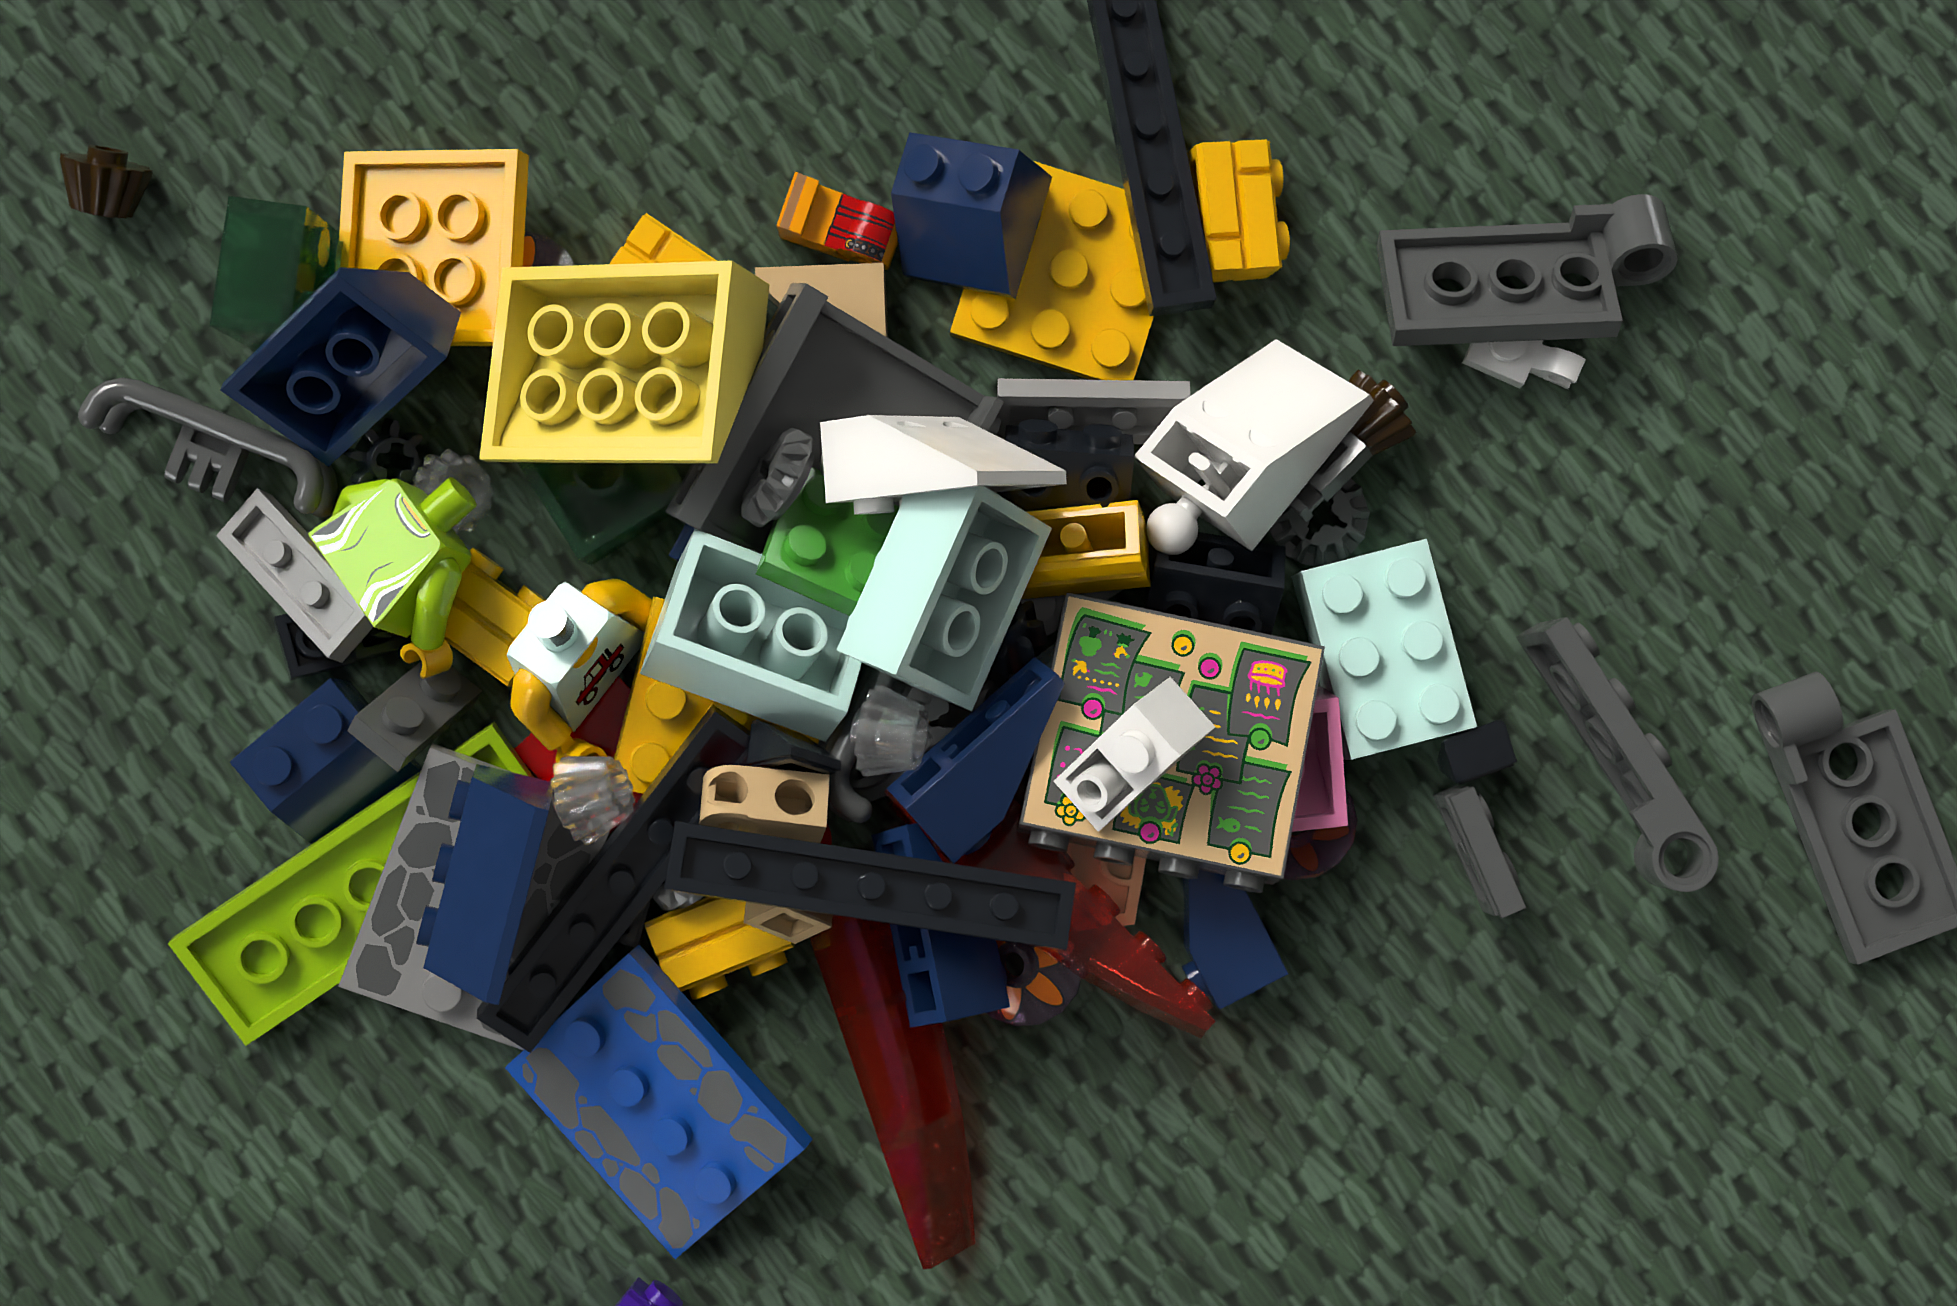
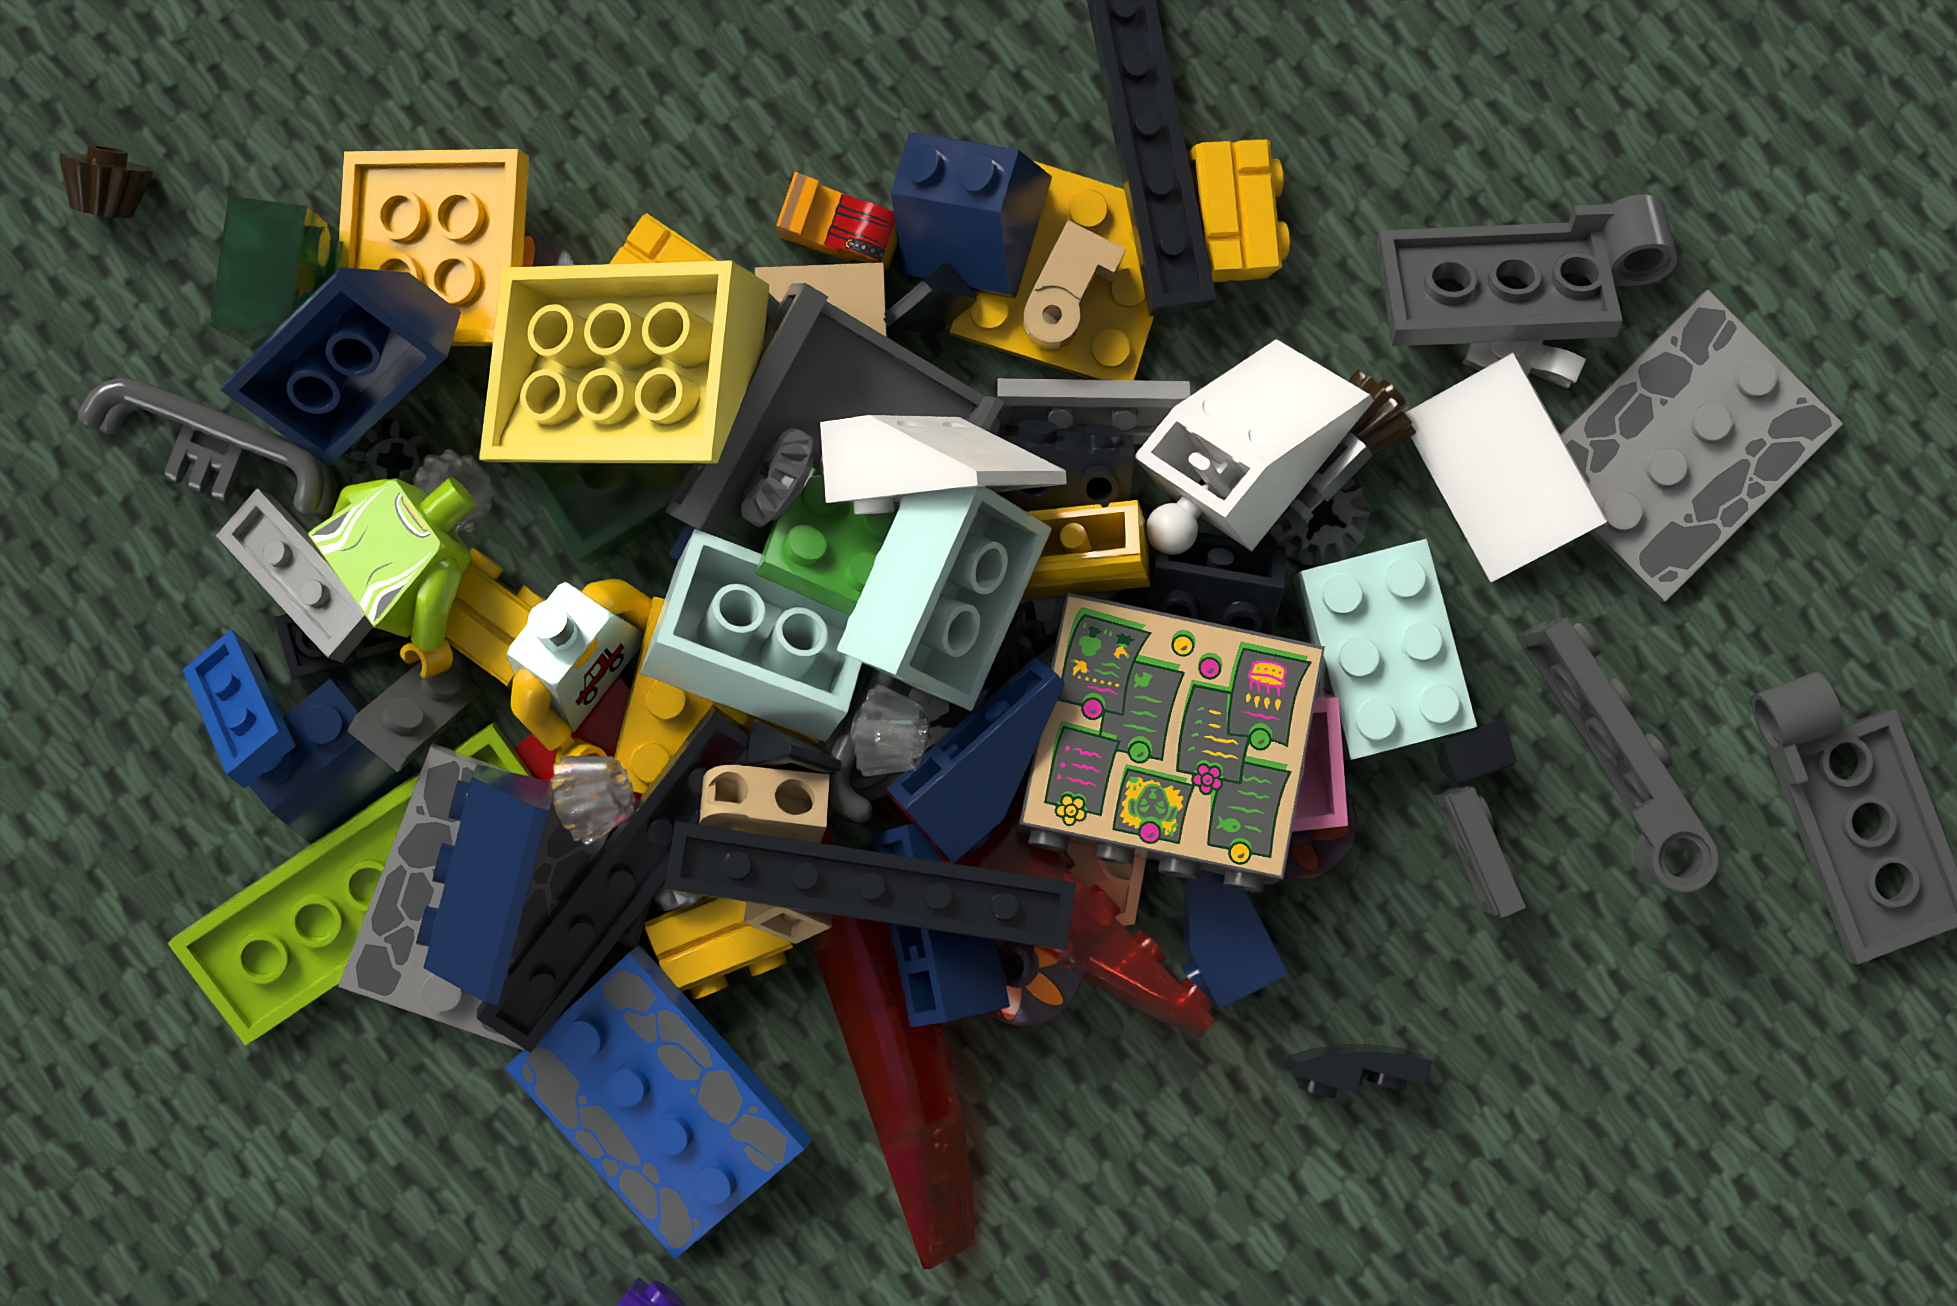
white slope [1054,677,1215,832] -> none
none -> blue plate [183,629,296,789]
none -> black slope [883,263,977,334]
none -> tan leg [1023,220,1126,350]
none -> black slope [1285,1044,1432,1098]
none -> white tile [1405,353,1608,582]
none -> light grey plate [1560,290,1843,603]

